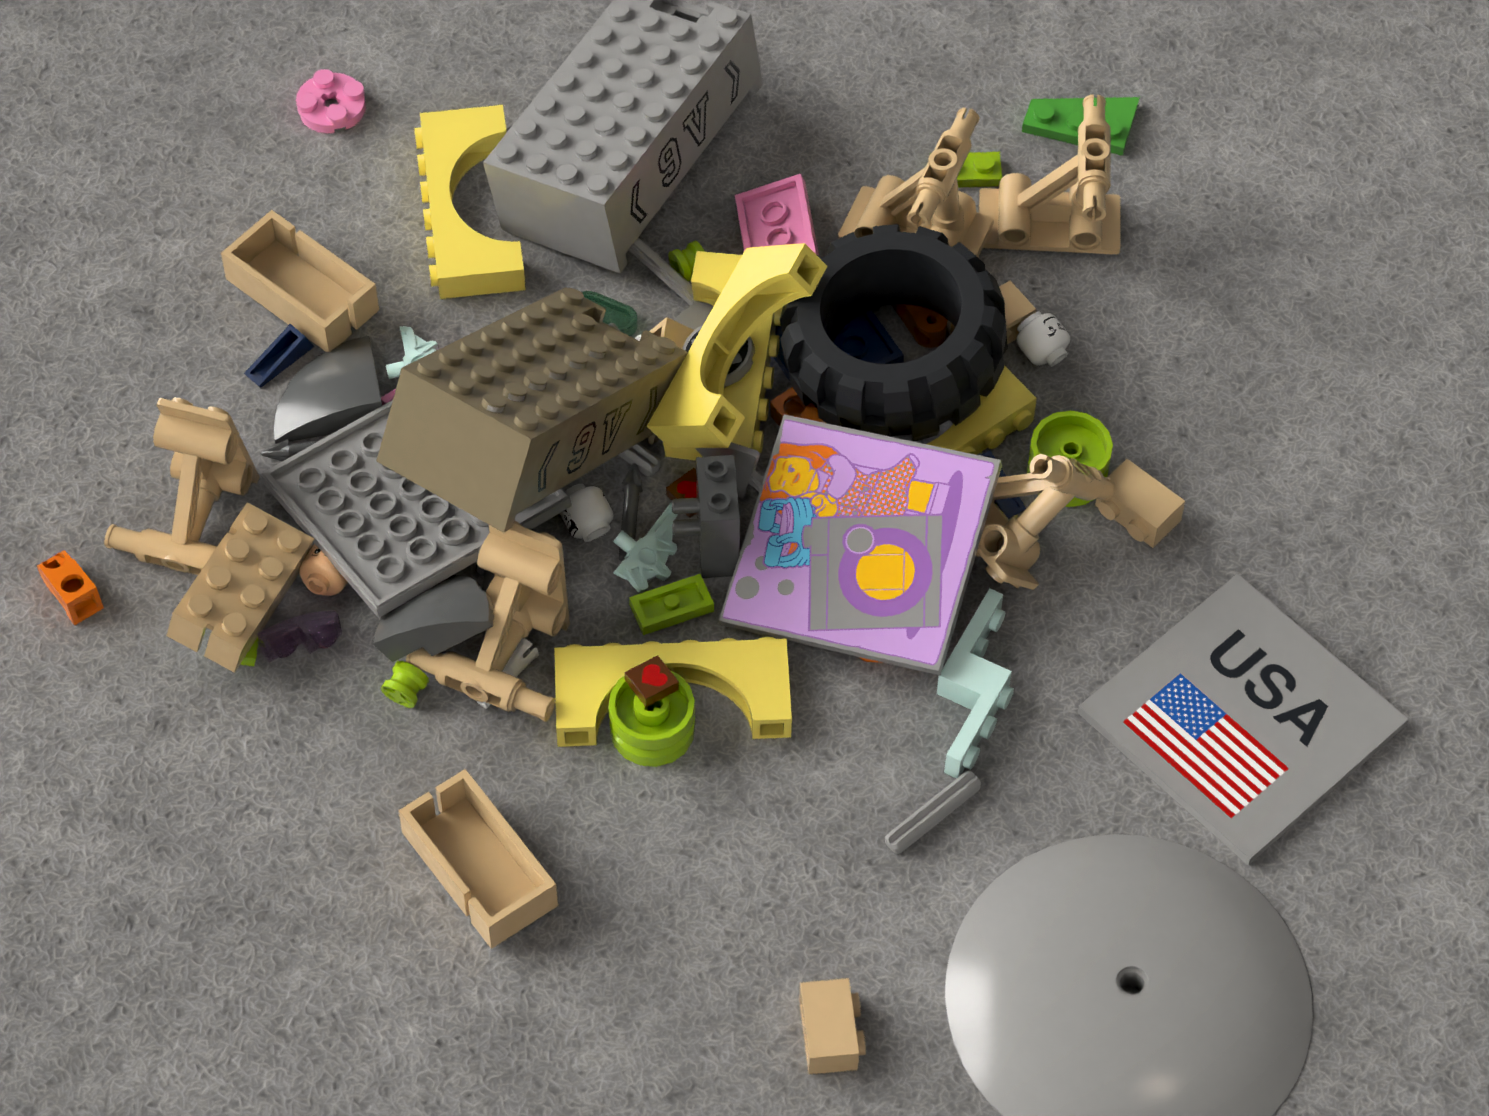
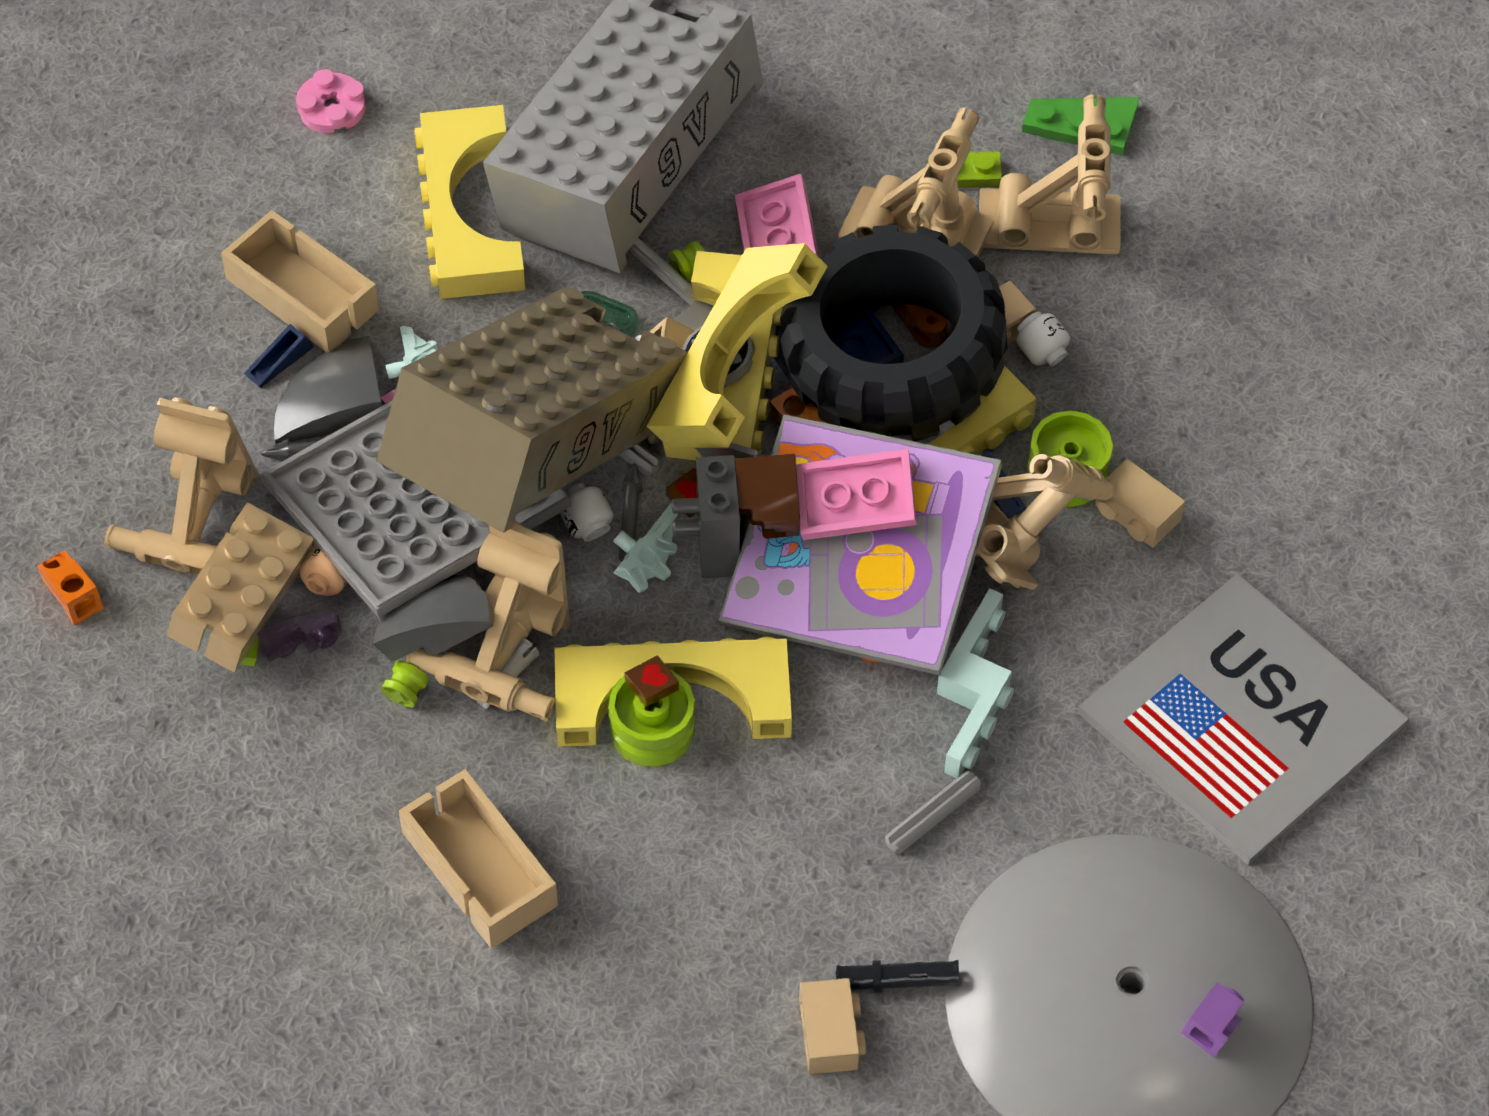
lime plate [629,574,714,635] -> none
none -> reddish brown piece [735,454,800,539]
none -> bright pink plate [796,449,917,540]
none -> black pin [836,960,960,993]
none -> medium lavender brick [1180,982,1244,1058]

